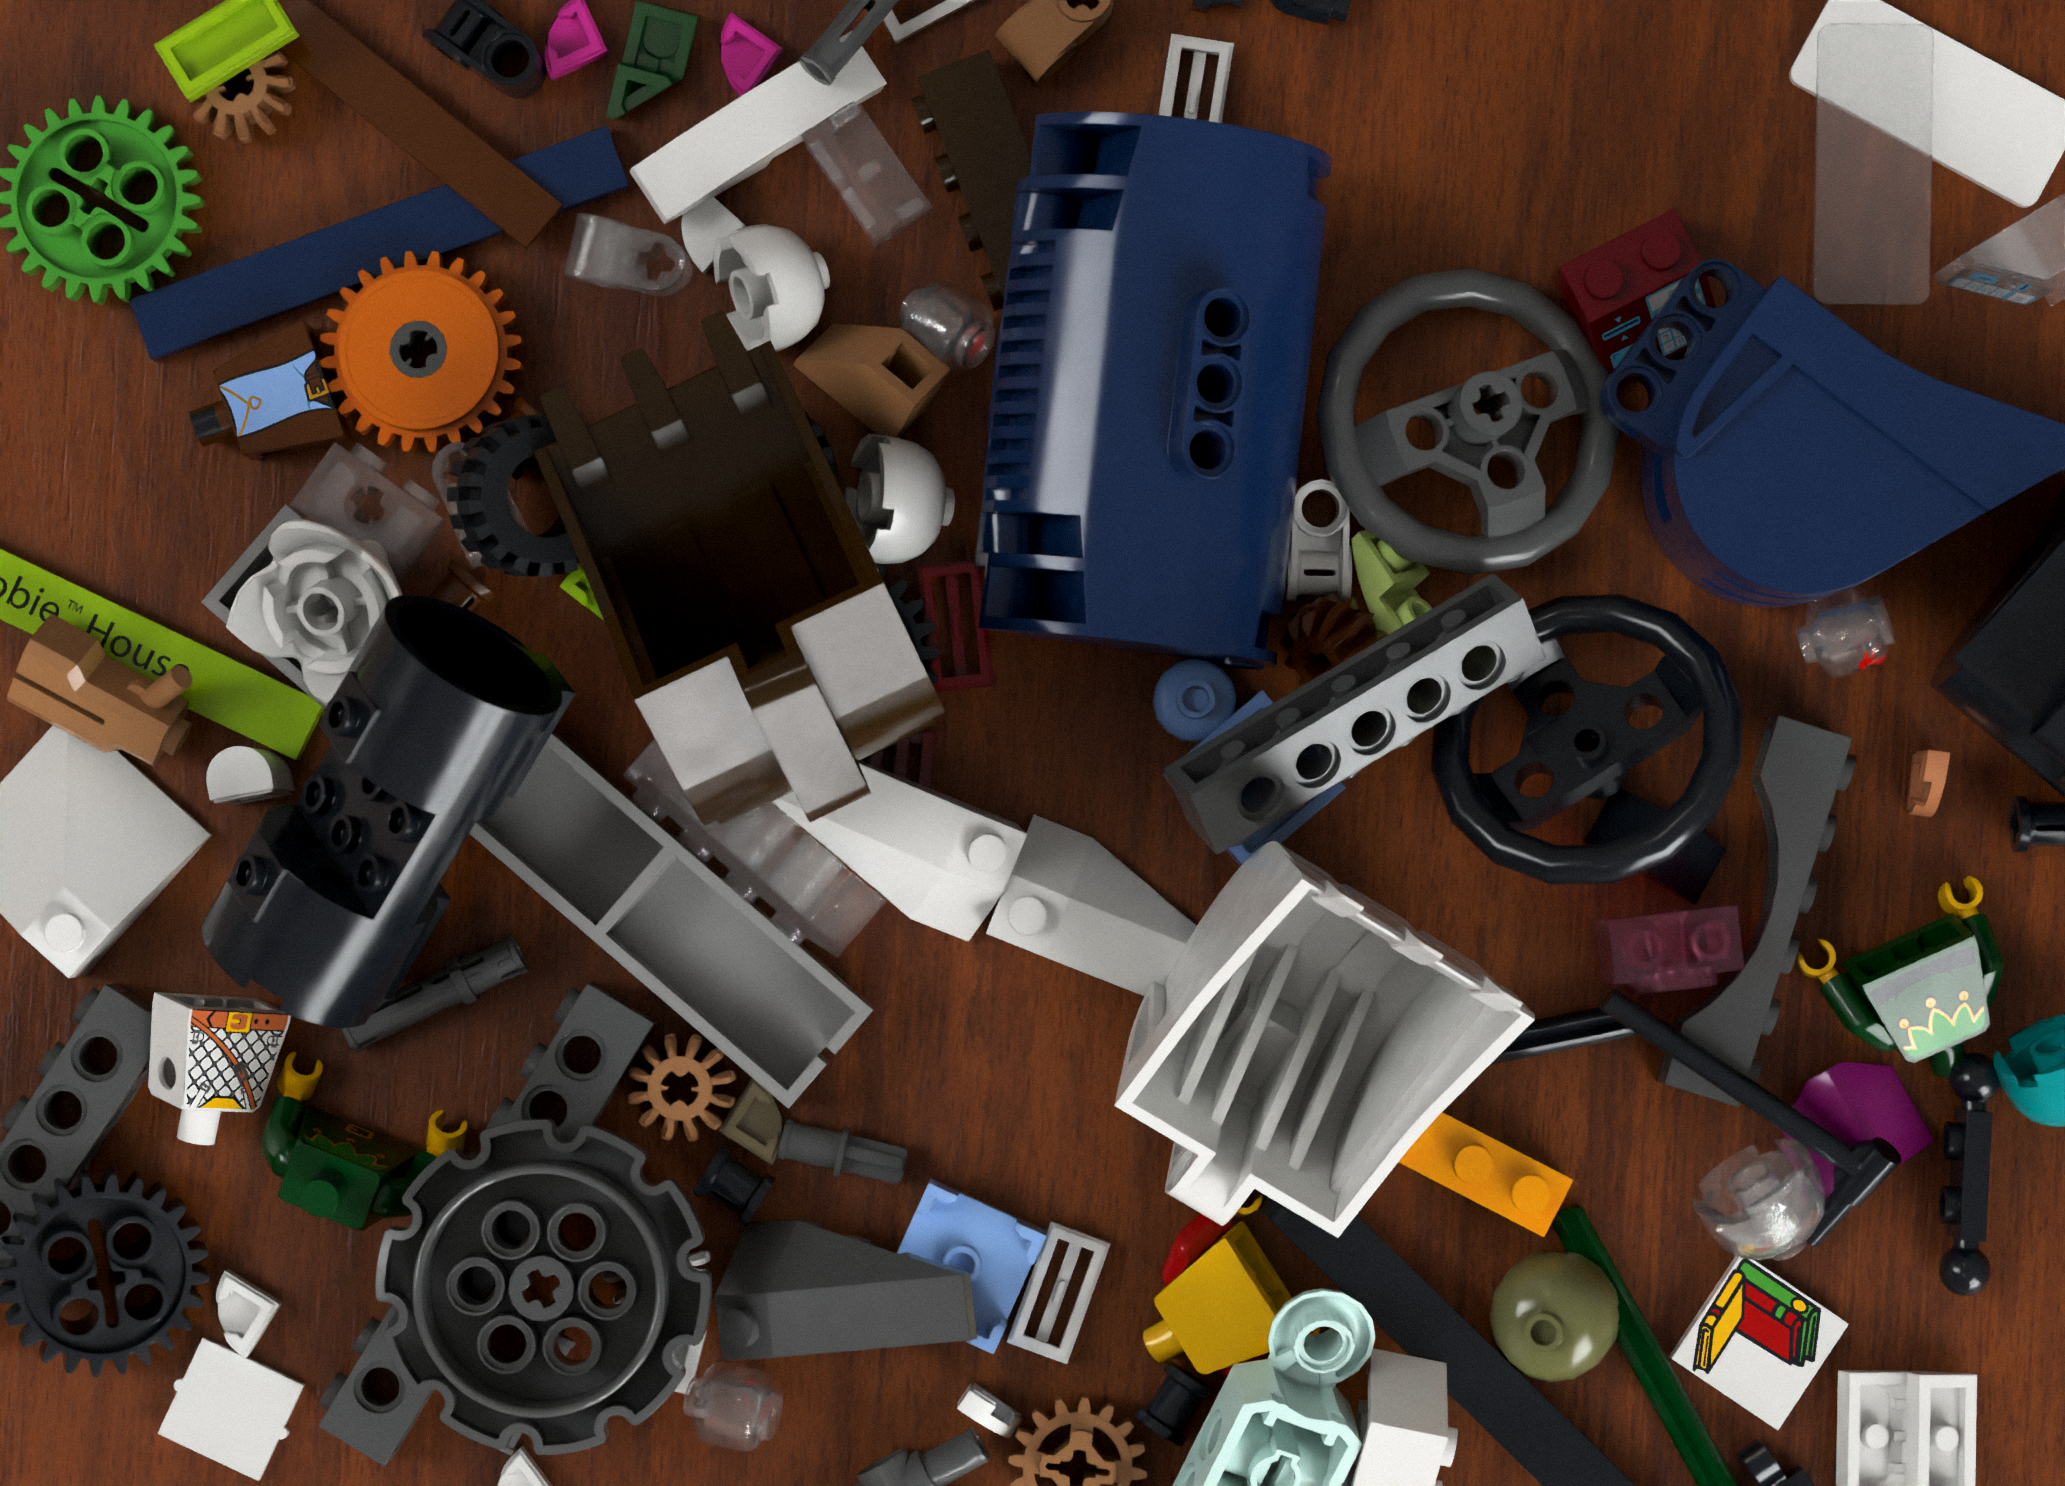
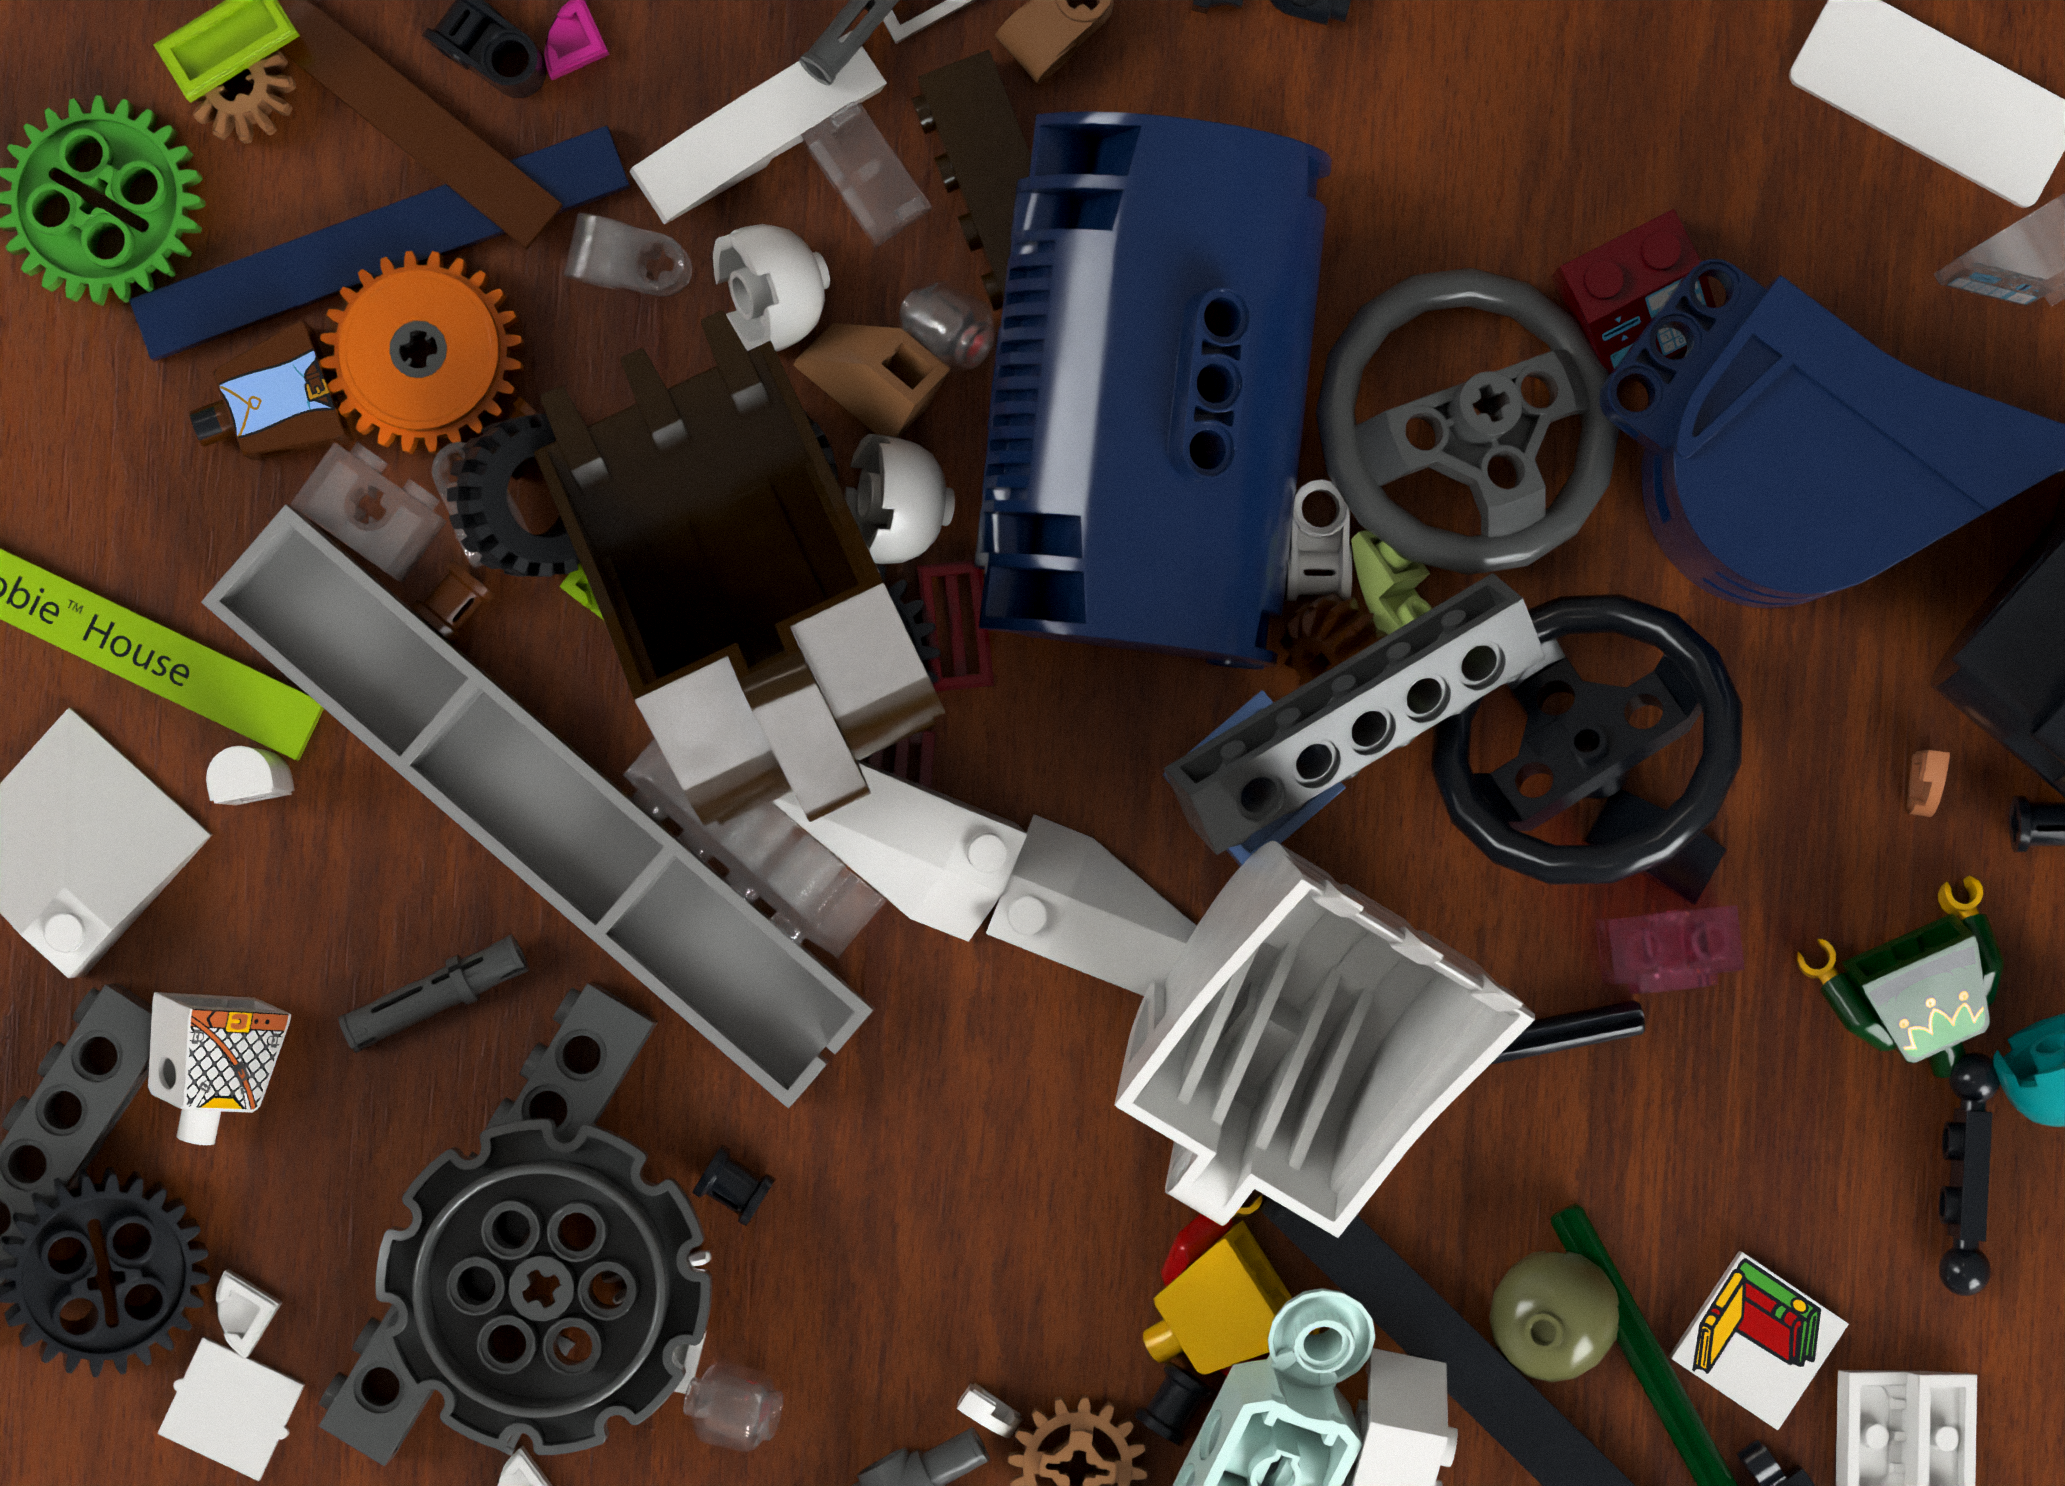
medium nougat piece [7,614,192,766] -> none
black cylinder [201,595,576,1028] -> none
white brick [226,519,402,706] -> none
dark green torso [260,1052,467,1230] -> none
dark green slope [606,0,701,119] -> none
medium nougat gear [628,1033,736,1141] -> none
white tile [681,197,746,275] -> none
dark grey wedge [715,1218,977,1360] -> none
dark tan tile [718,1078,783,1165] -> none
dark pink tile [720,12,784,97] -> none
dark grey axle [778,1119,908,1184] -> none
light blue panel [897,1178,1047,1354] -> none
white tile [1007,1220,1111,1364] -> none
medium blue head [1152,658,1237,743] -> none
white tile [1159,33,1234,123] -> none
light orange arch [1399,1112,1573,1237] -> none
black bar [1600,988,1902,1247] -> none
dark grey arch [1656,715,1856,1107] -> none
clear cylinder [1692,1138,1825,1261] -> none
magenta slope [1781,1061,1934,1203] -> none
clear head [1796,586,1896,678] -> none
clear piece [1813,23,1934,305] -> none

